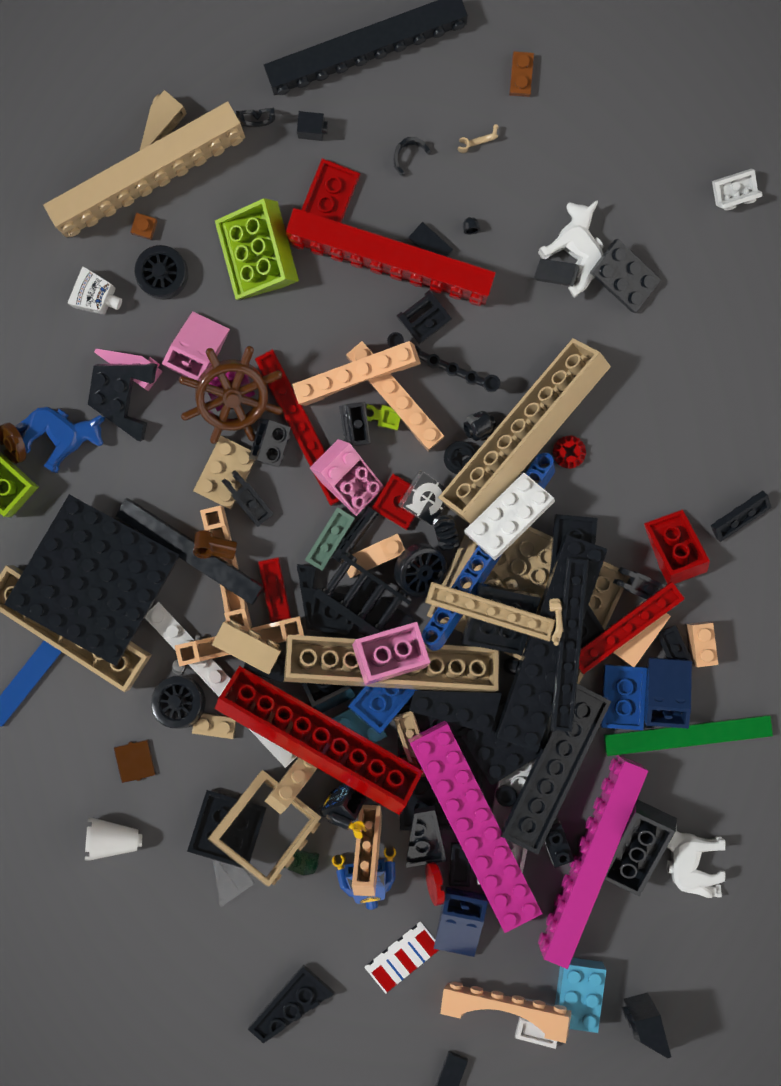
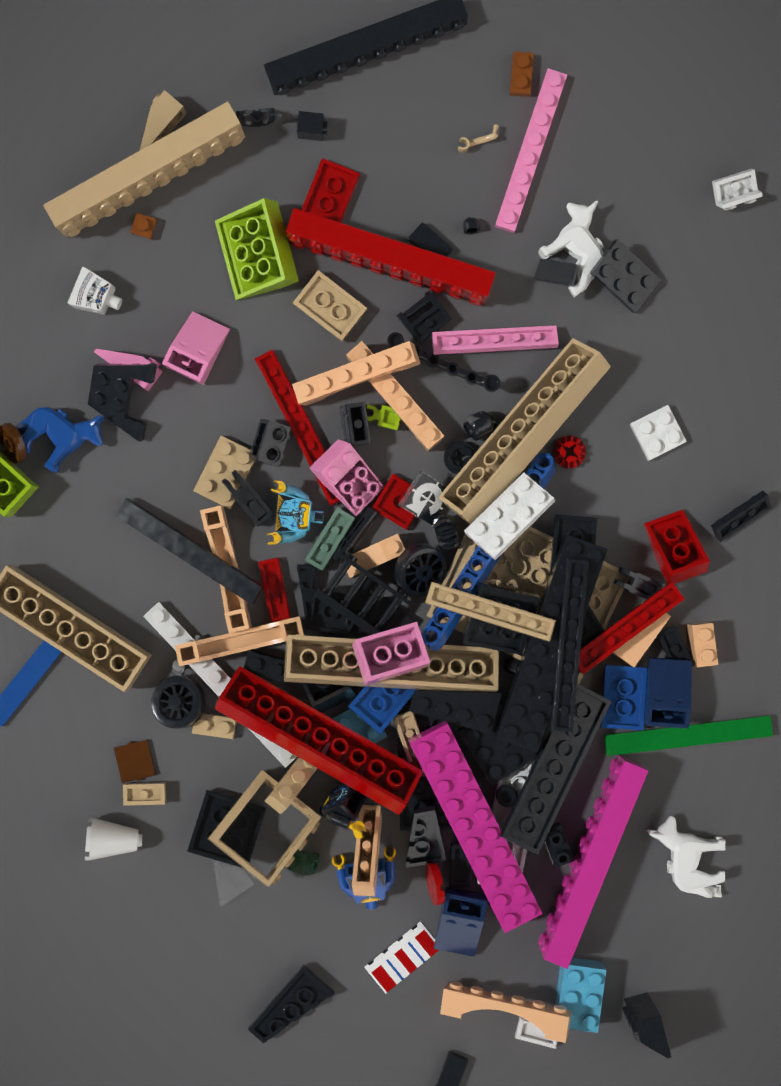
black plate [4,494,180,666] -> none
black wheel [134,245,188,300] -> none
reddish brown brick [179,346,283,444] -> none
reddish brown piece [193,530,237,560] -> none
tan brick [212,620,282,674] -> none
black helmet [394,137,431,176] -> none
tan piece [549,599,563,646] -> none
black brick [604,799,677,896] -> none
none -> tan plate [123,782,167,806]
none -> torso [267,480,324,545]
none -> tan plate [293,270,367,342]
none -> bright pink plate [432,325,559,355]
none -> bright pink plate [495,68,567,233]
none -> white plate [630,405,687,461]

